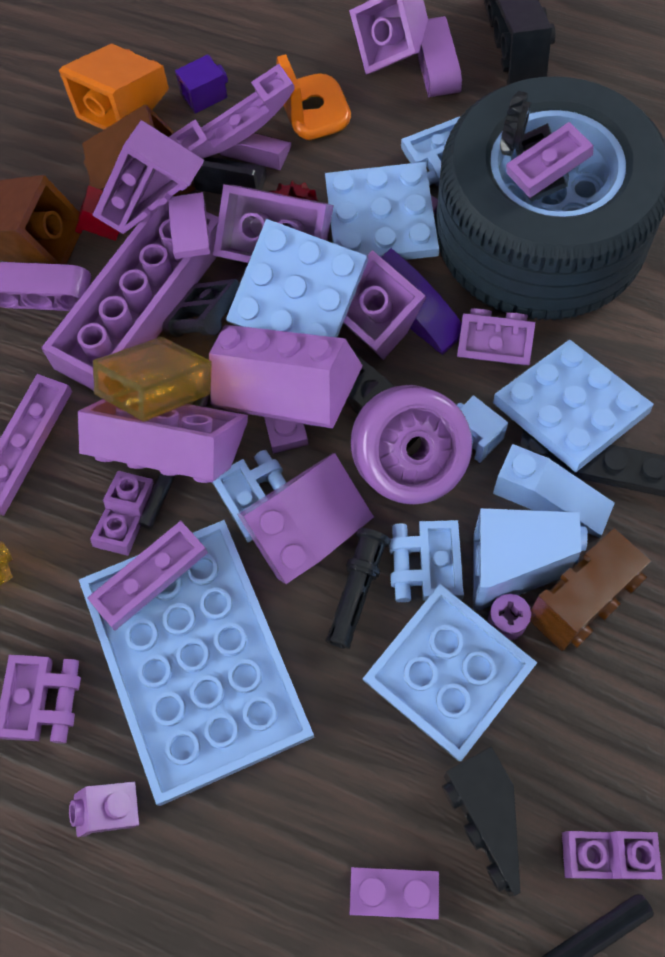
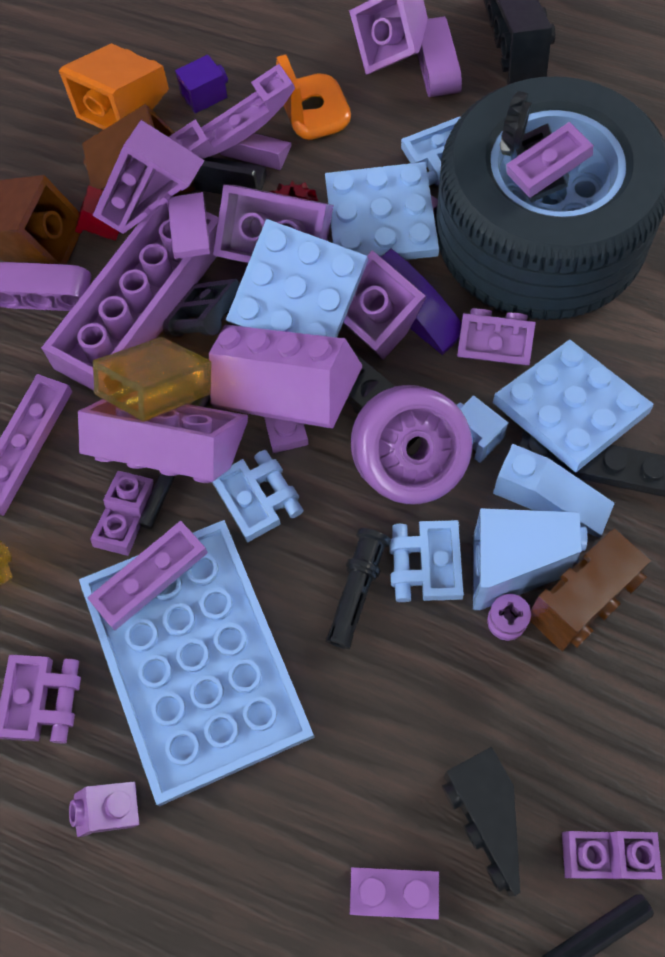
medium lavender slope [237,453,374,584] -> none
light blue plate [362,584,537,762] -> none

